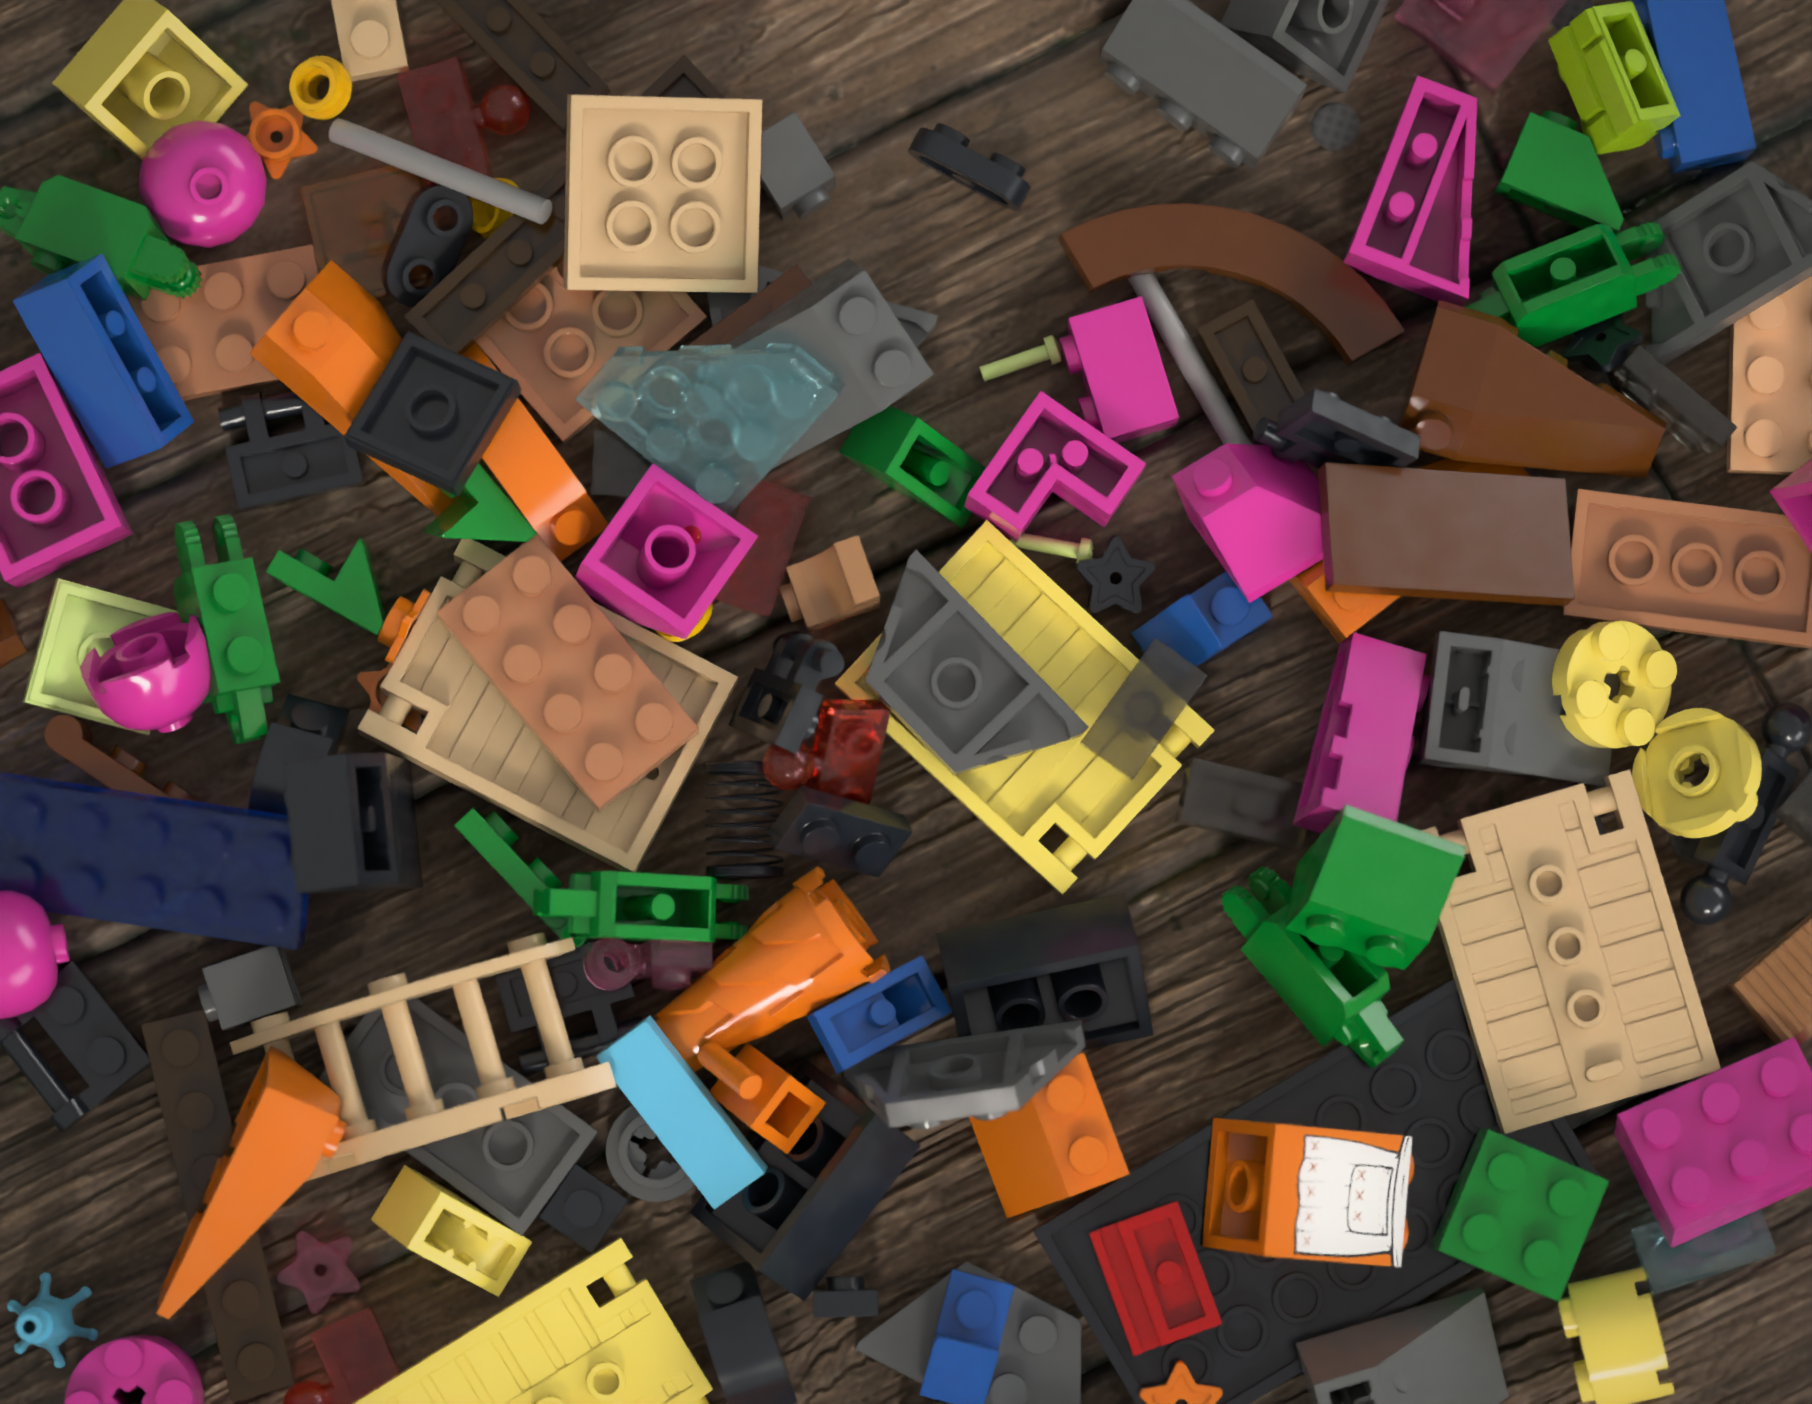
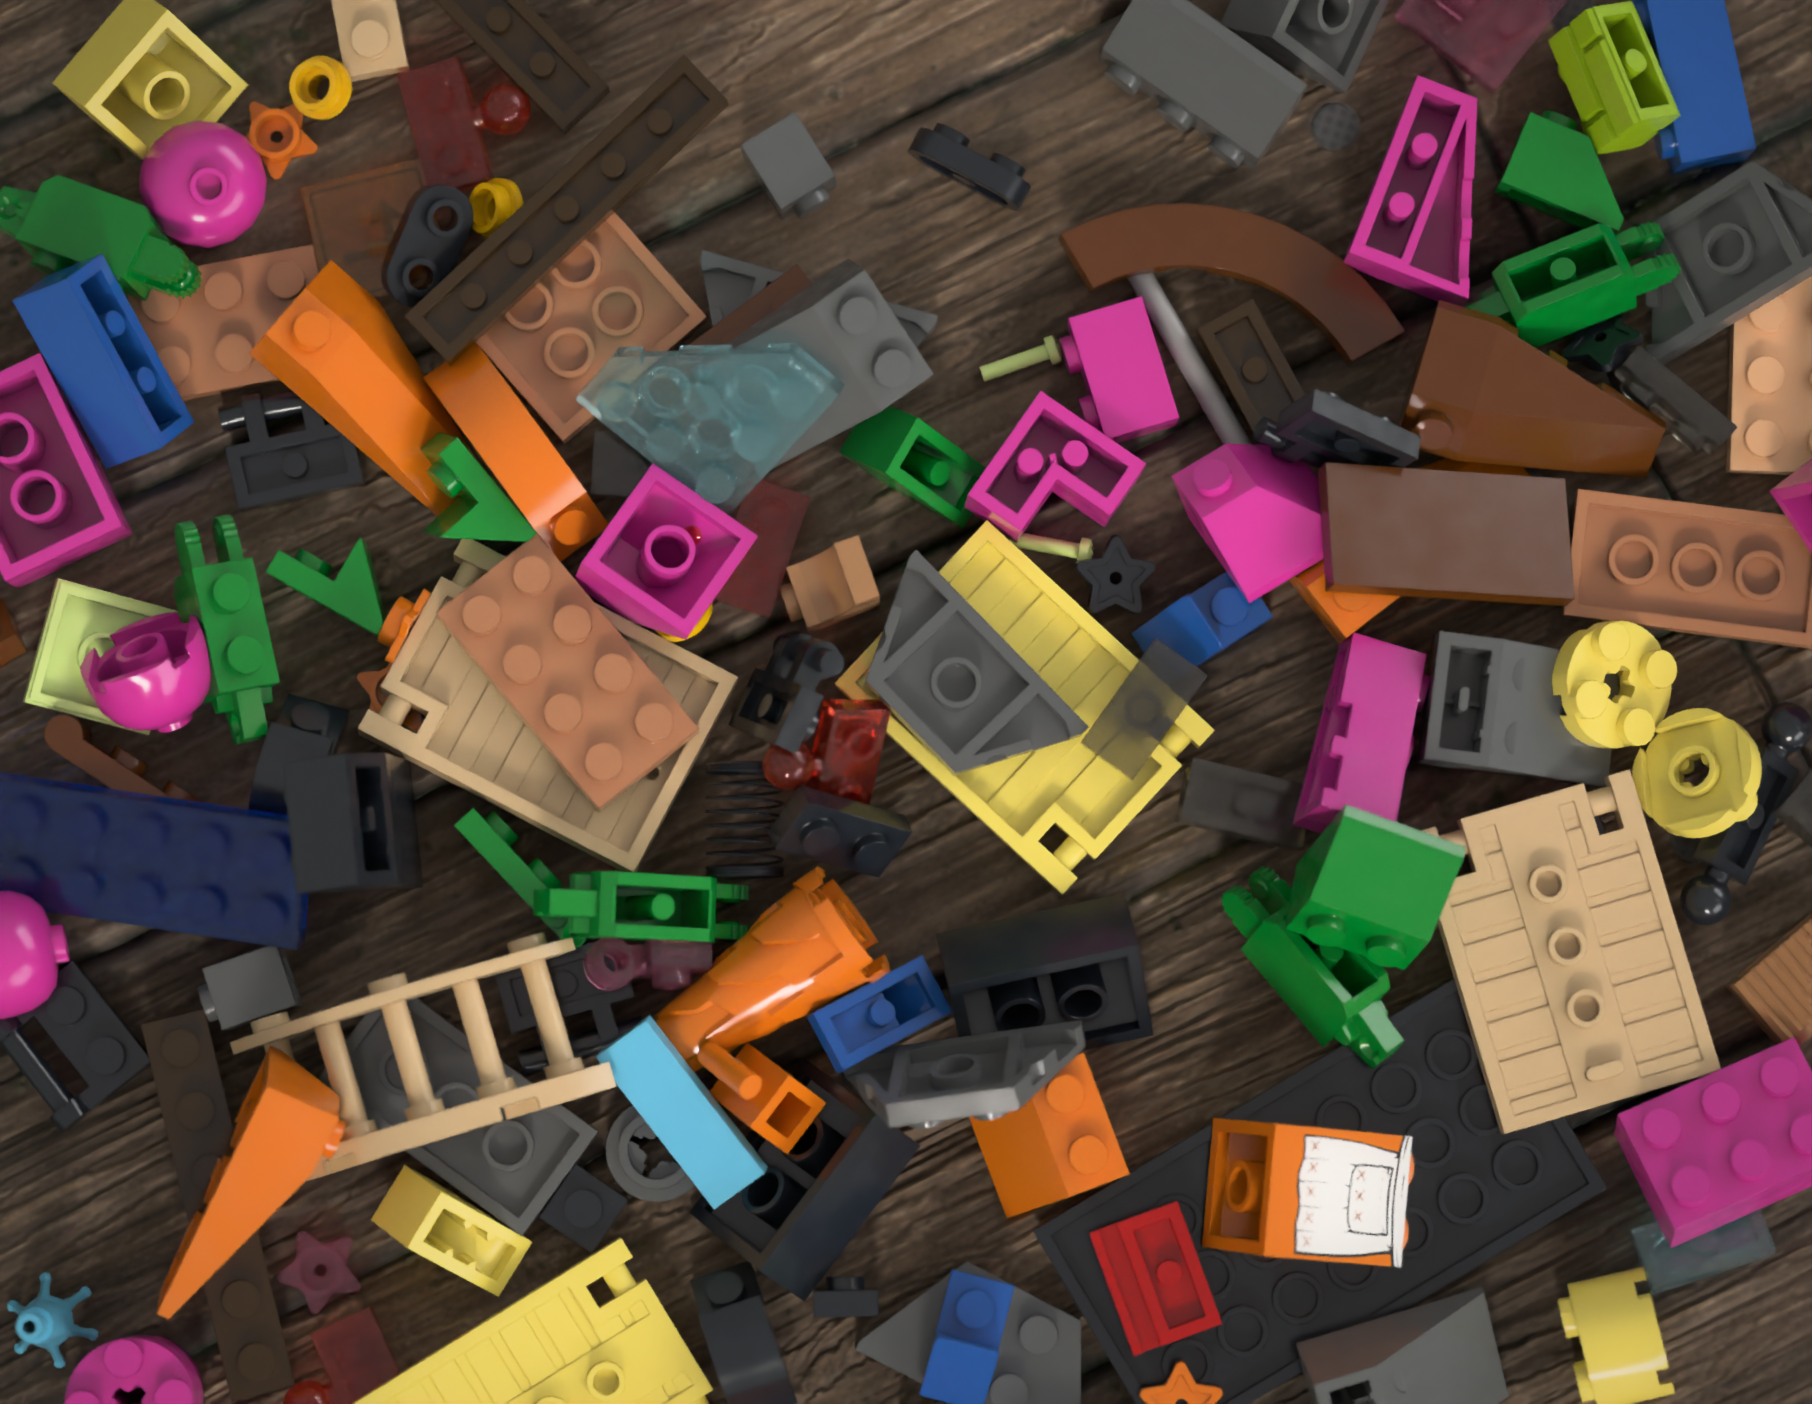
light grey bar [329,118,552,224] -> none
black tile [344,331,522,496] -> none
tan plate [563,94,762,293] -> none
green brick [1430,1128,1609,1302] -> none

